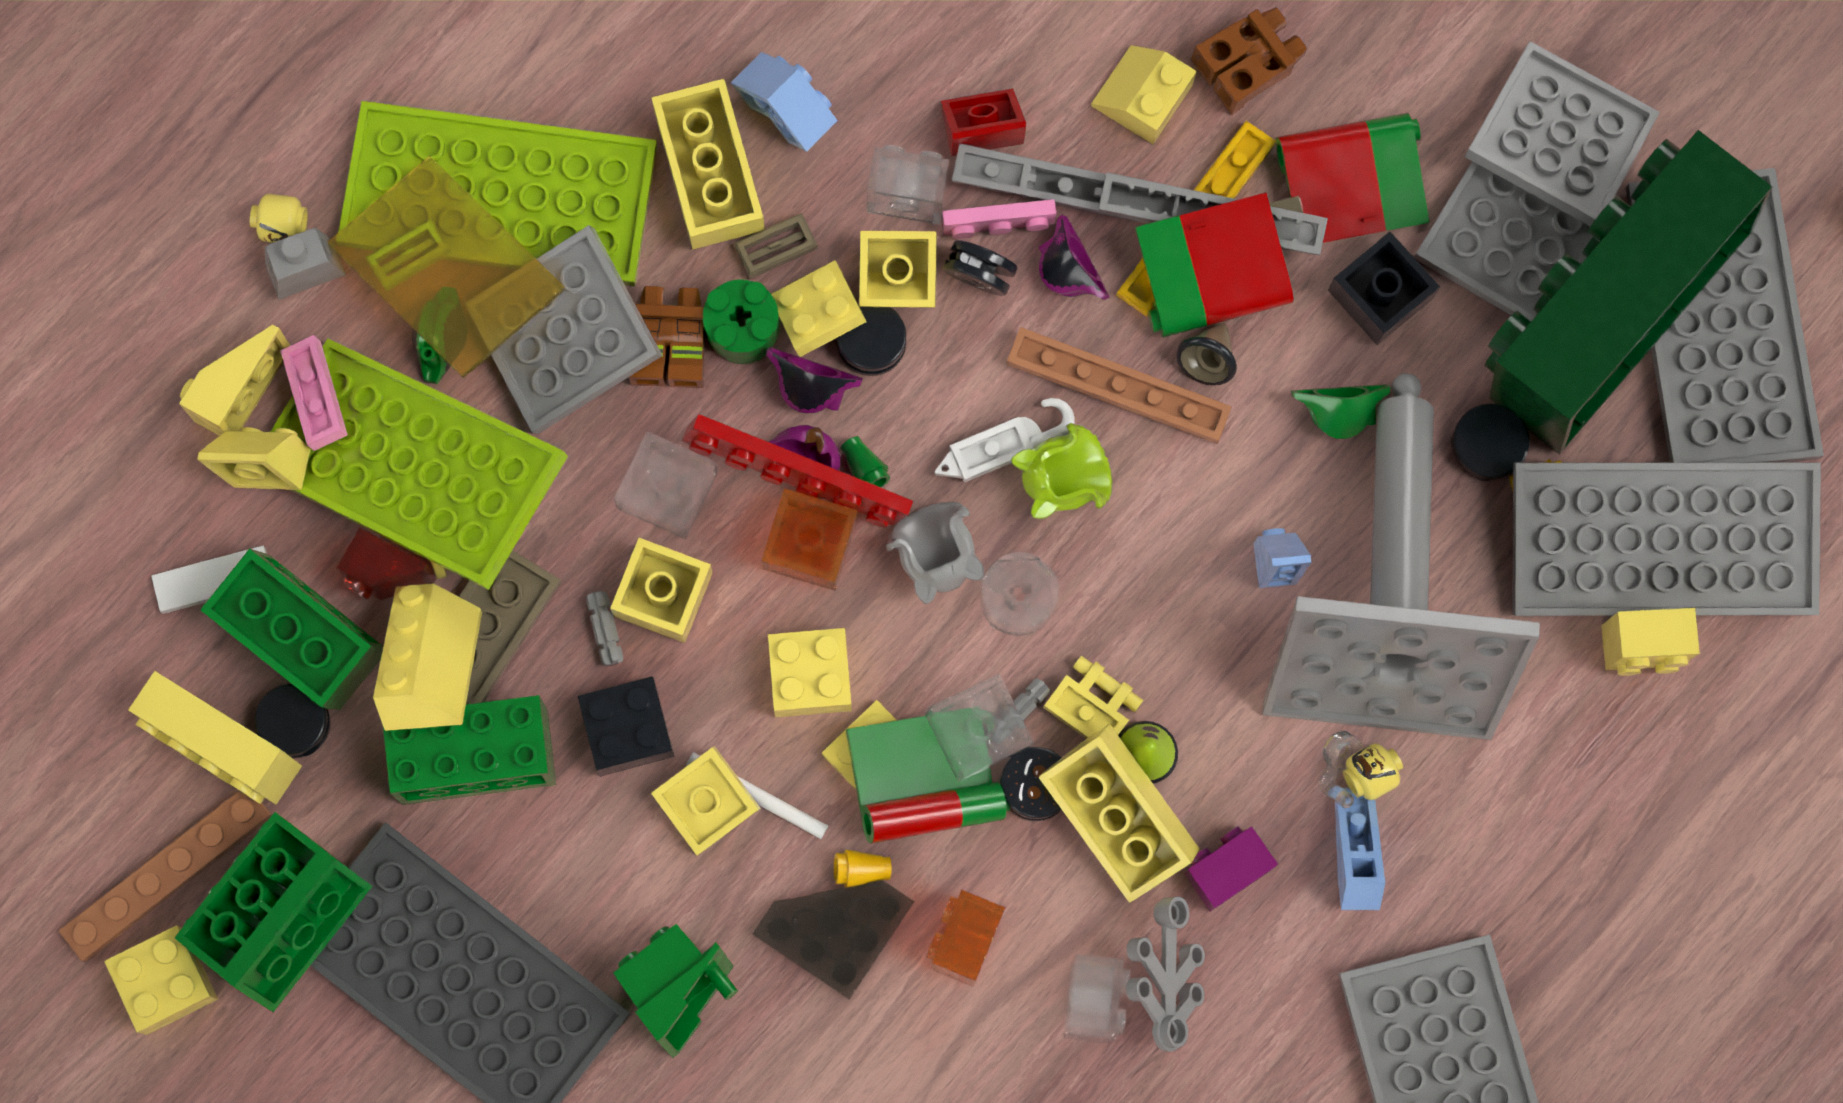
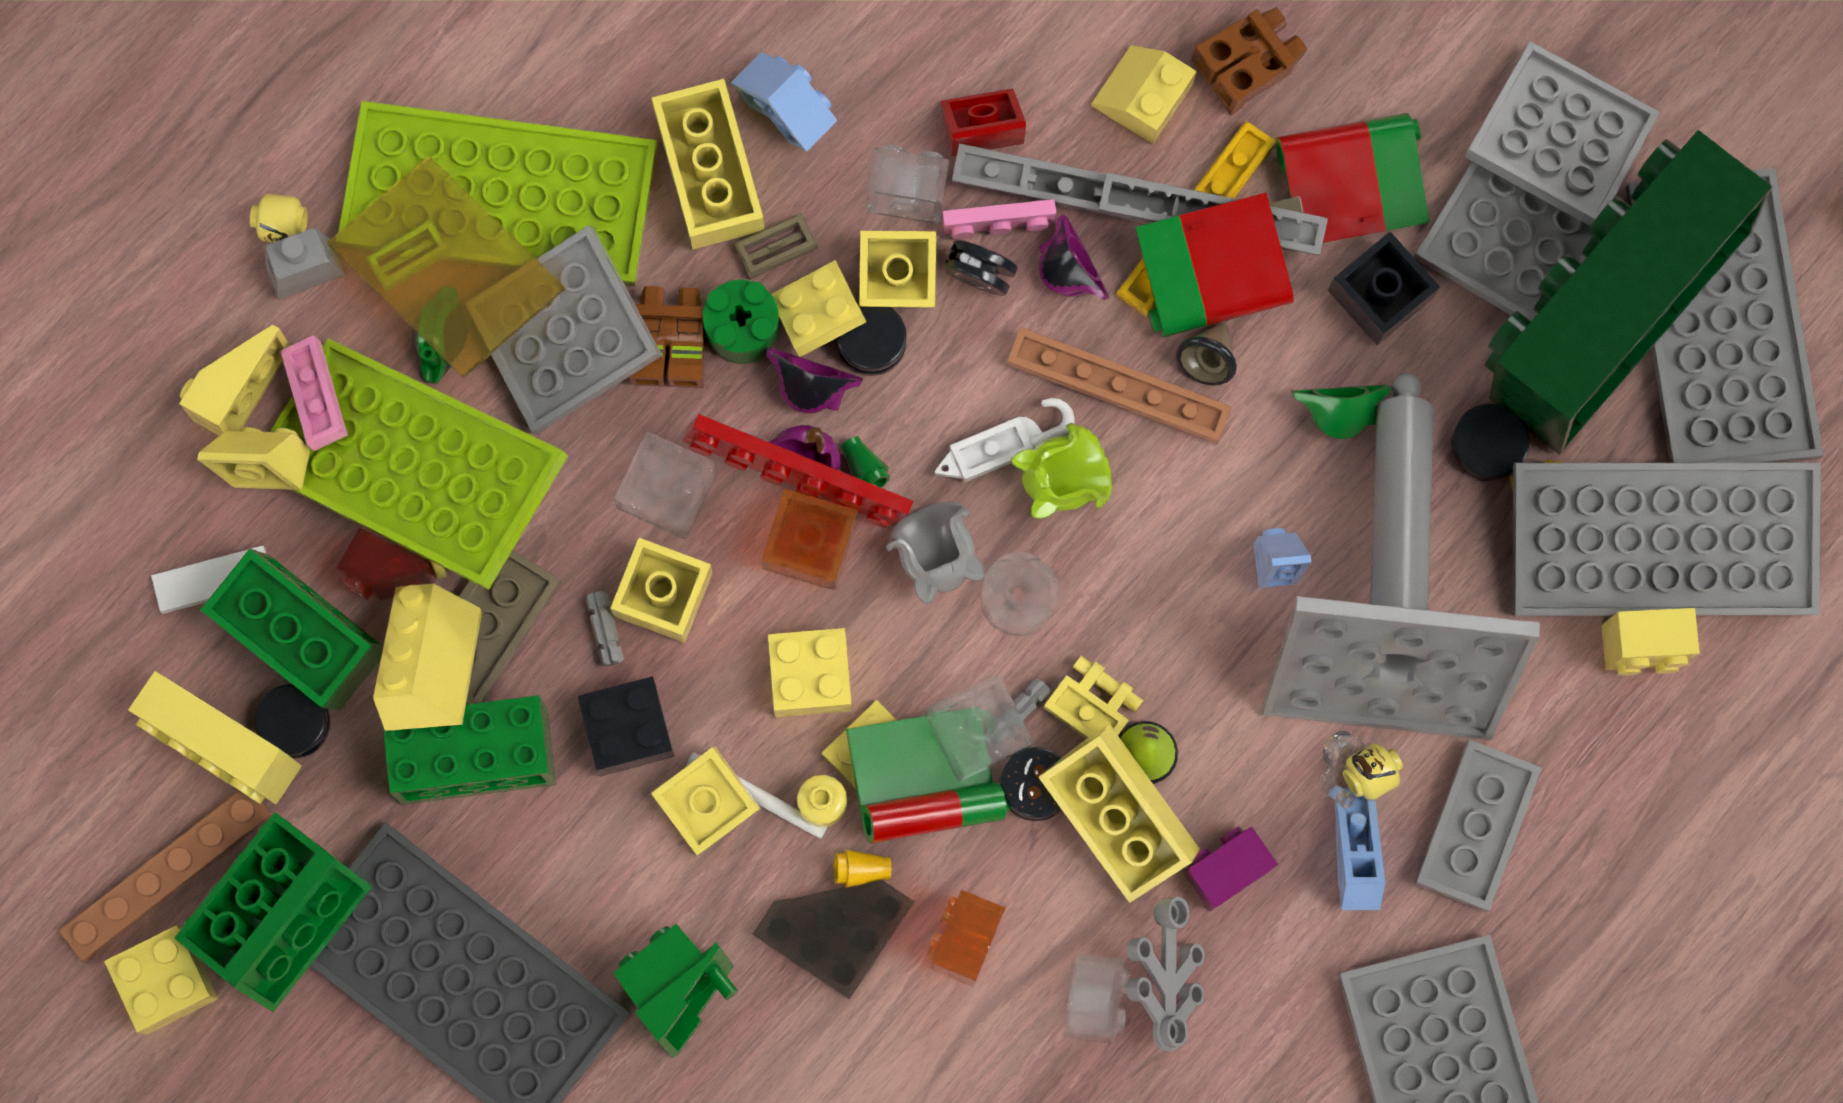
none -> light yellow head [797,775,847,827]
none -> light grey plate [1414,739,1542,912]

